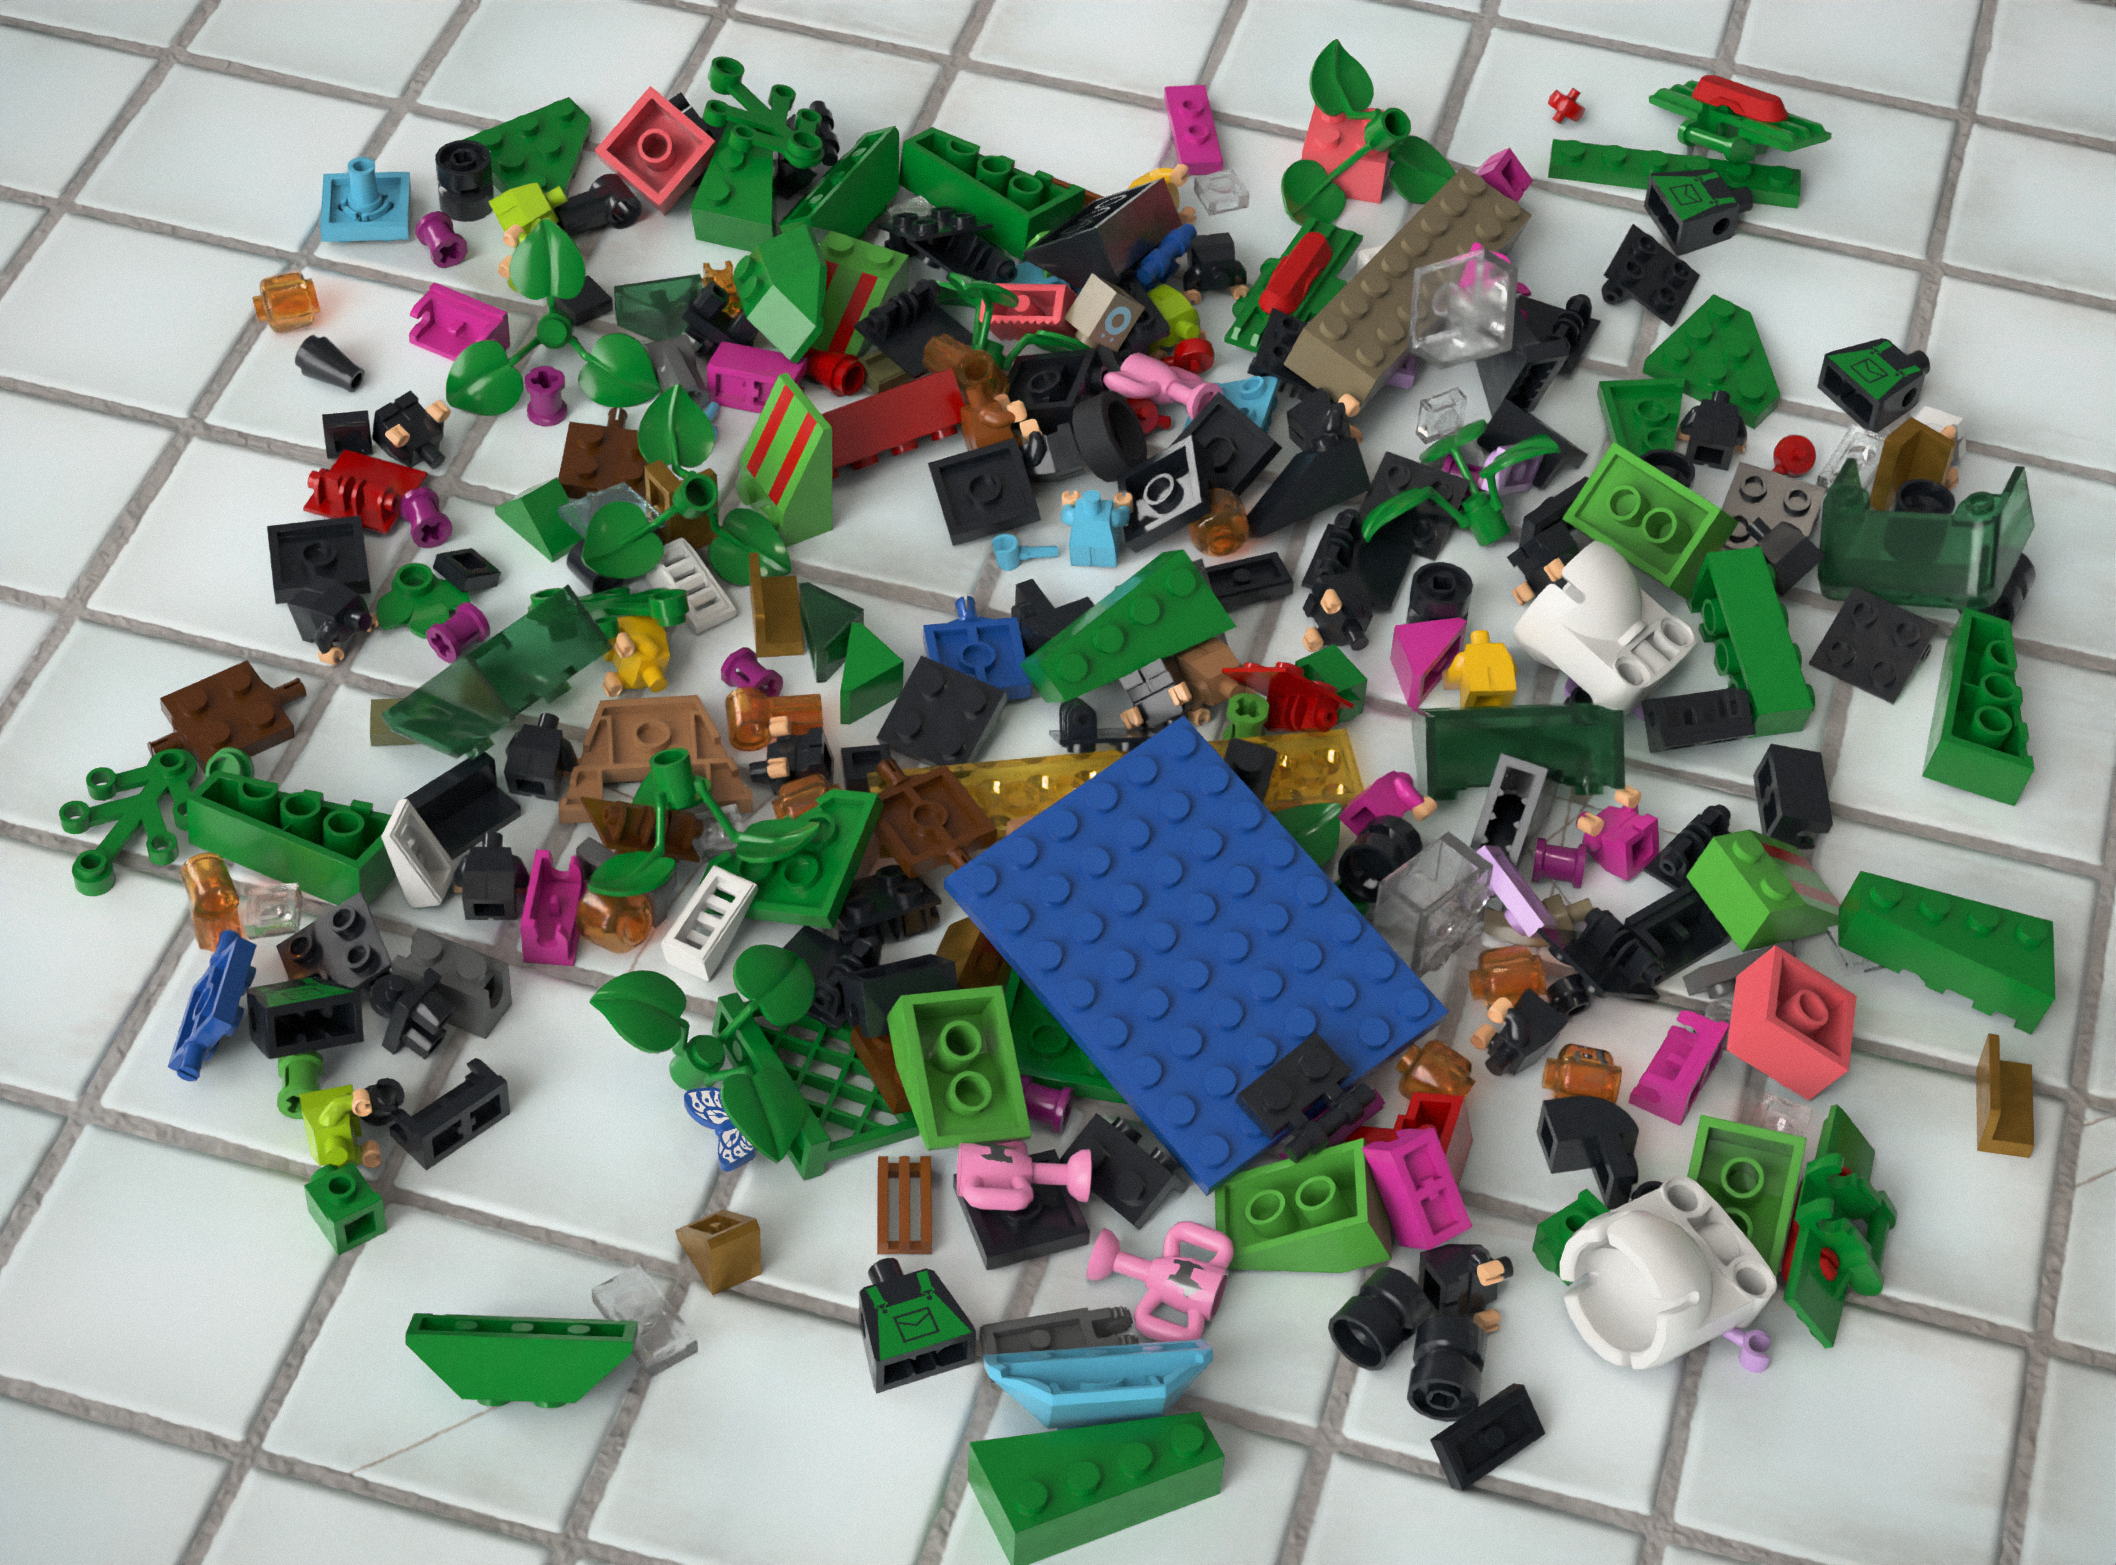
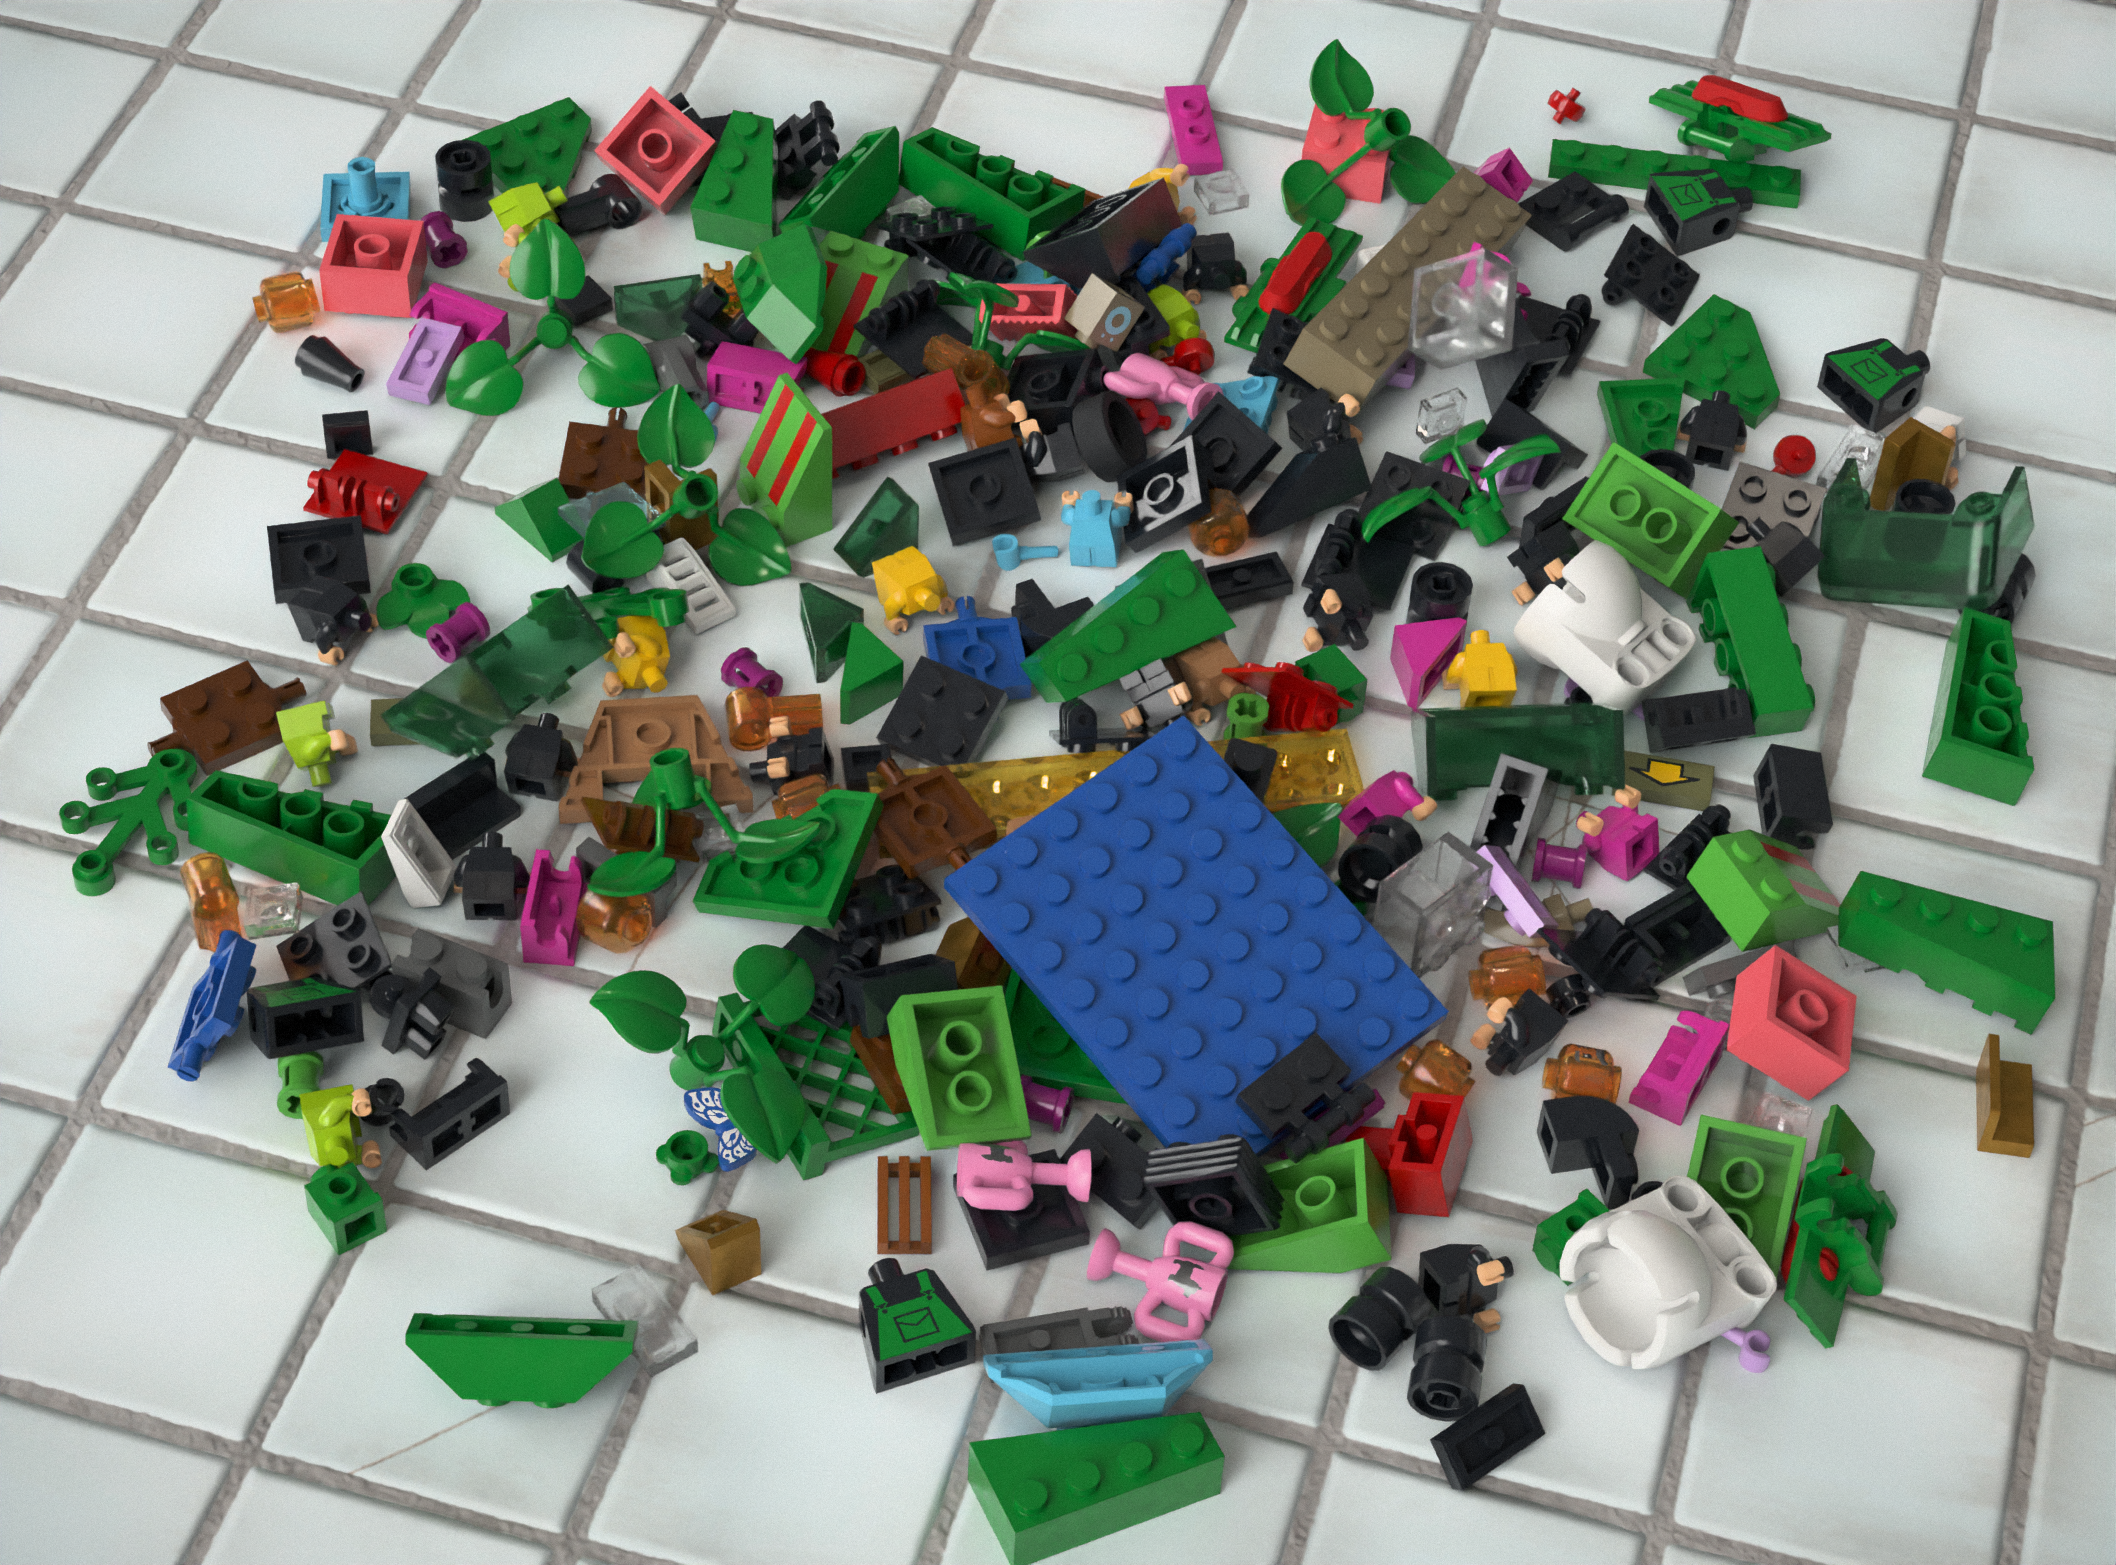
green plate [205,747,255,779] -> none
black piece [372,390,451,469] -> none
magenta bush [399,487,453,548] -> none
black tile [433,548,501,592] -> none
magenta bush [525,366,567,427] -> none
white slope [660,865,758,981] -> none
green plant [703,56,824,169] -> none
pearl gold panel [749,553,804,658] -> none
dark pink hinge [1362,1128,1473,1250] -> none
black hinge [1809,586,1939,705] -> none
none -> lime piece [276,700,358,787]
none -> coral brick [319,214,428,318]
none -> lavender plate [386,317,465,405]
none -> green plate [656,1130,719,1185]
none -> clear green slope [833,476,919,578]
none -> yellow piece [872,546,955,635]
none -> black brick [1142,1134,1285,1237]
none -> black plate [1518,171,1629,251]
none -> olive tile [1611,750,1715,811]

